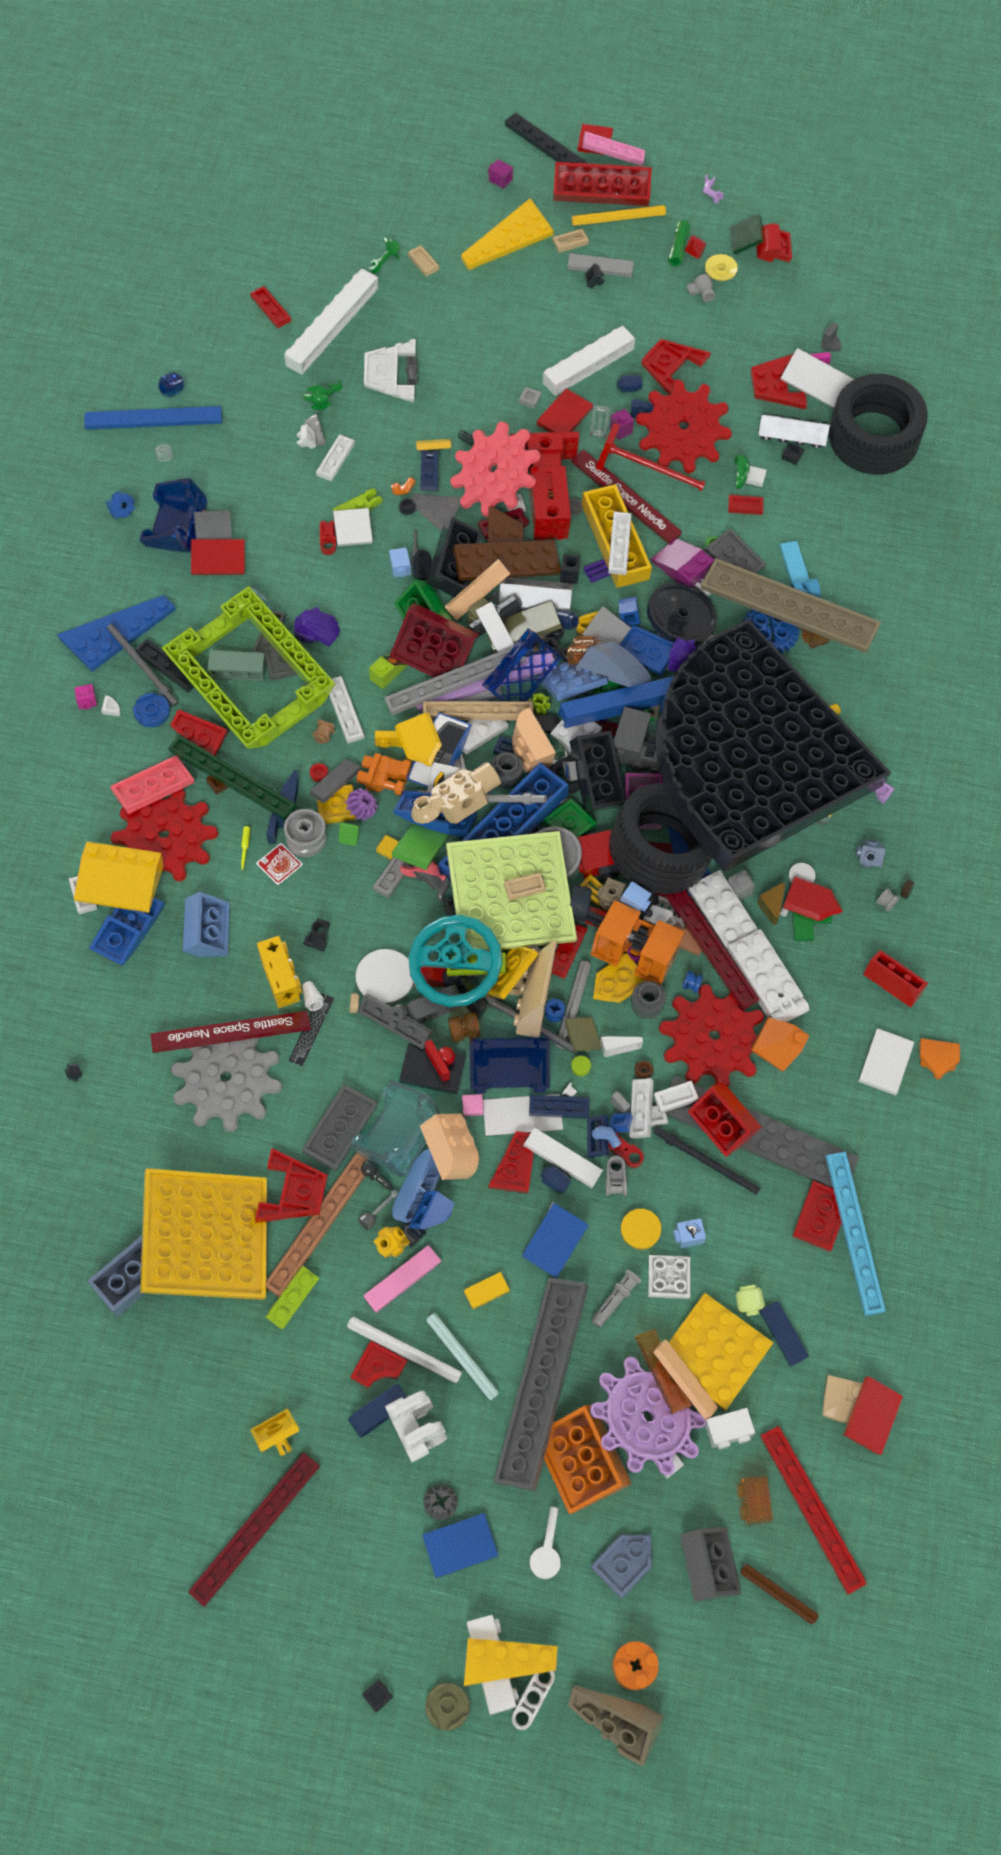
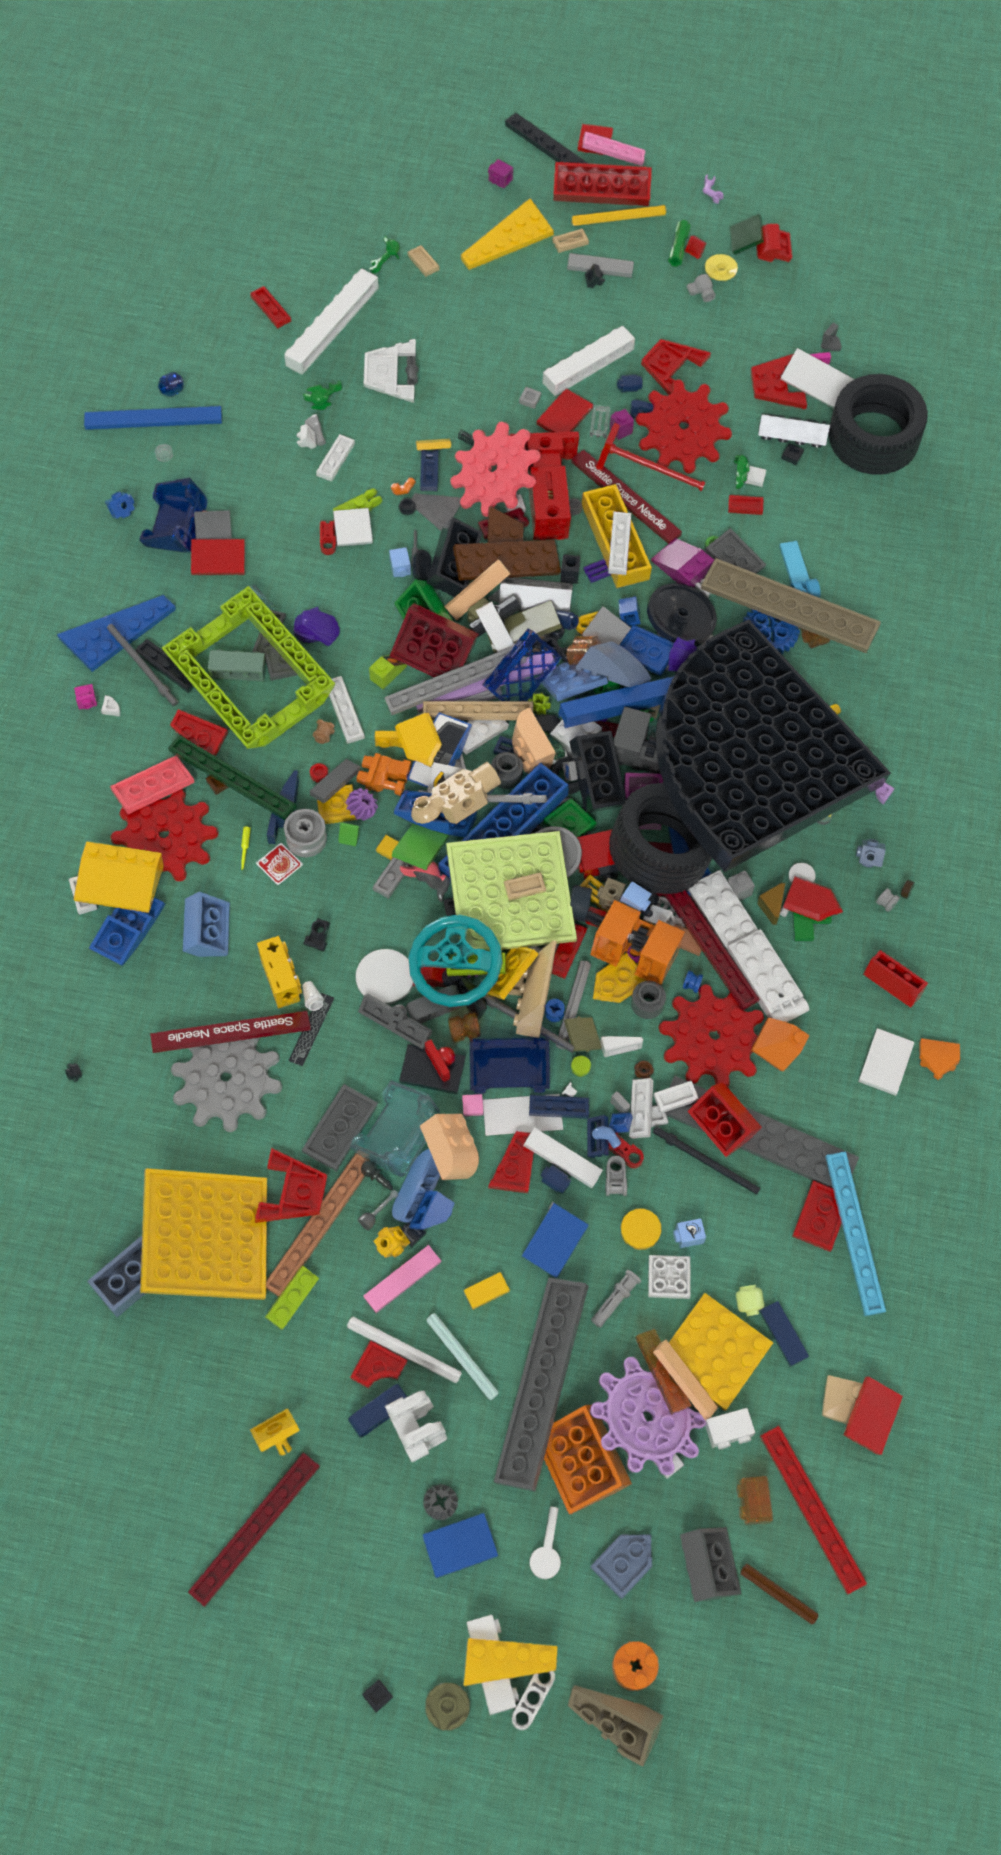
blue tile [133,693,170,727] -> none
tan tile [349,993,359,1013] -> none

